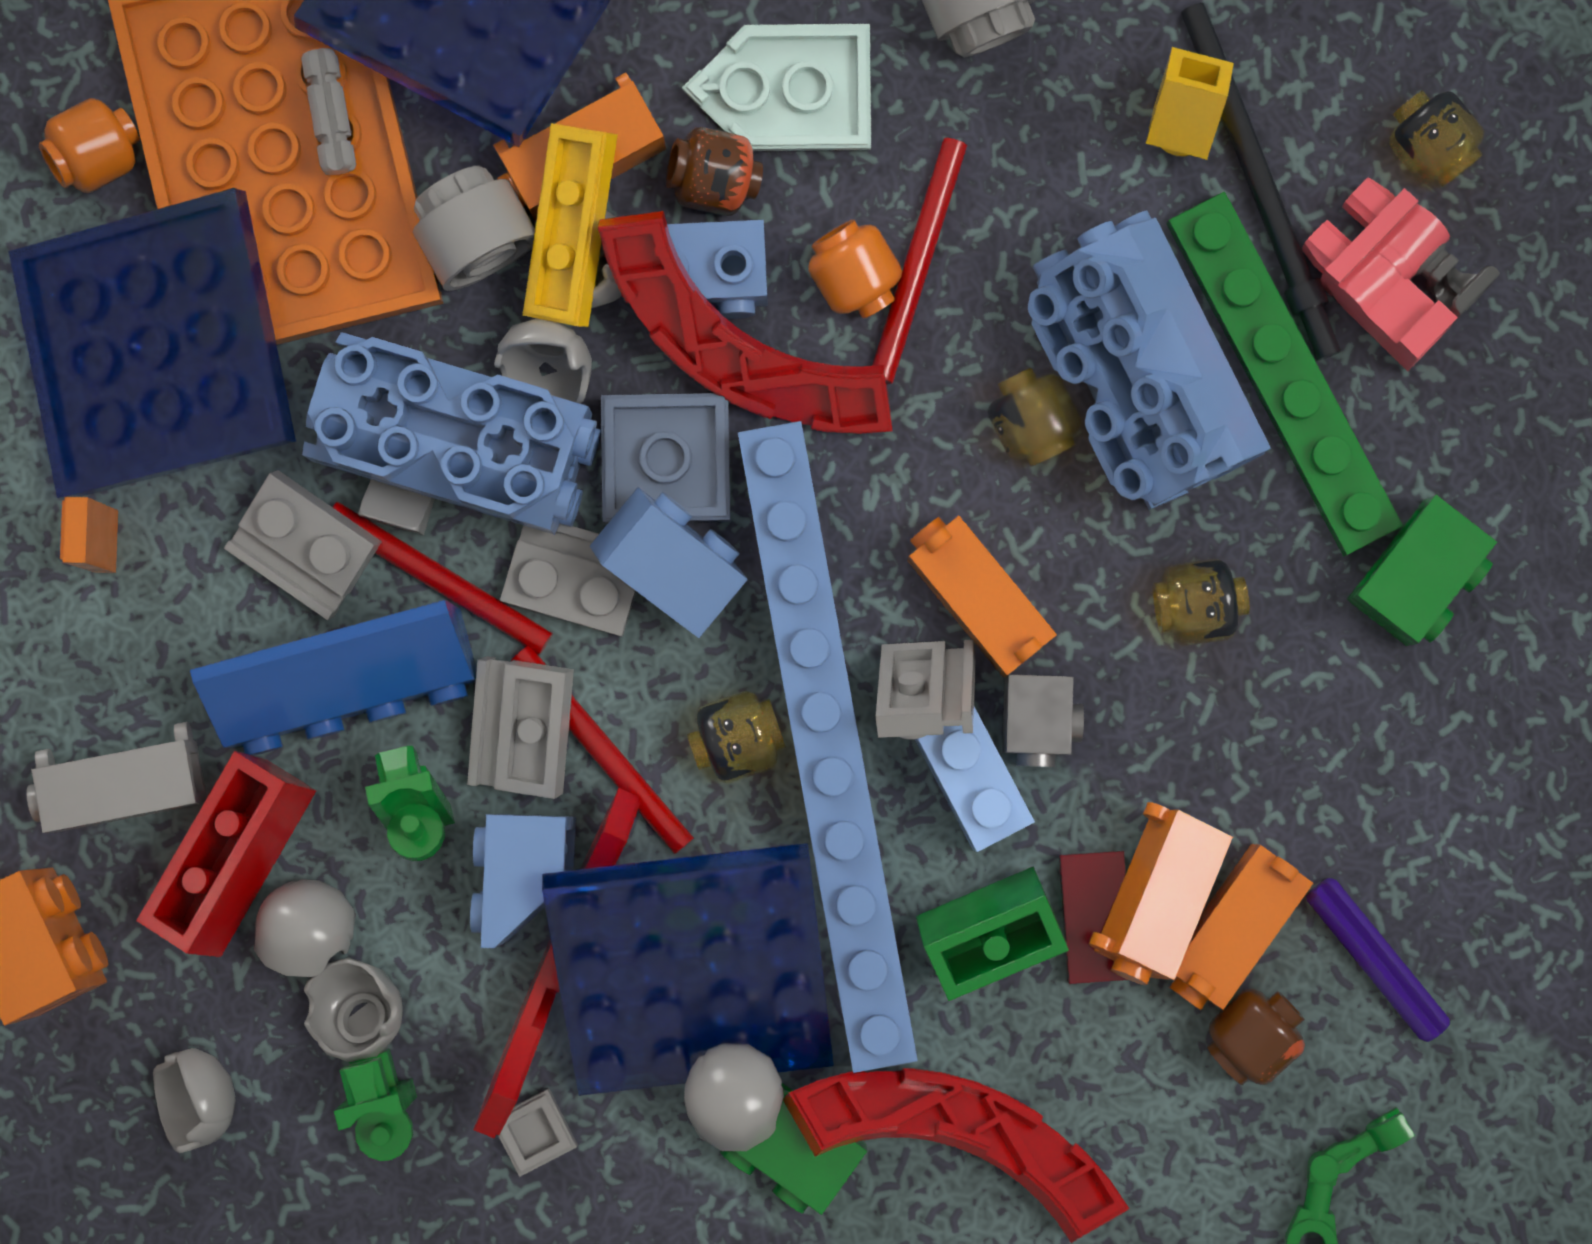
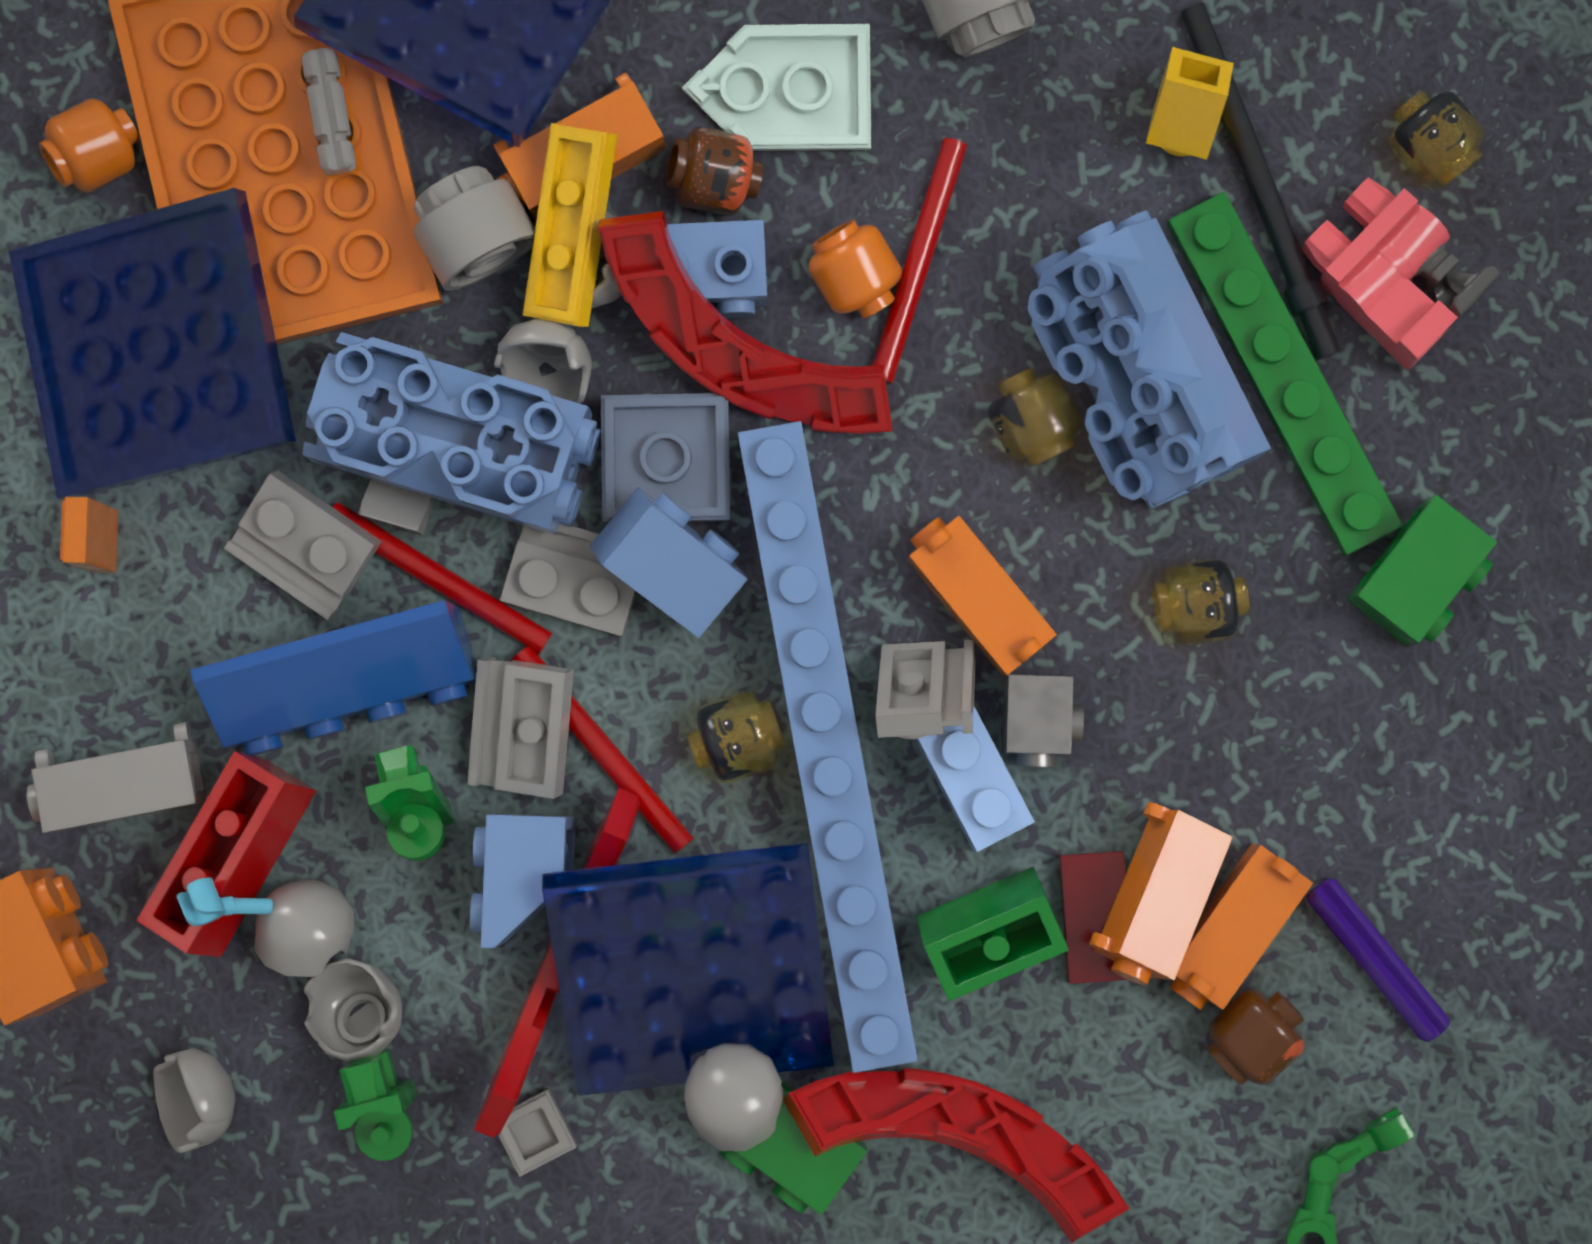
none -> medium azure hand [177,877,273,926]

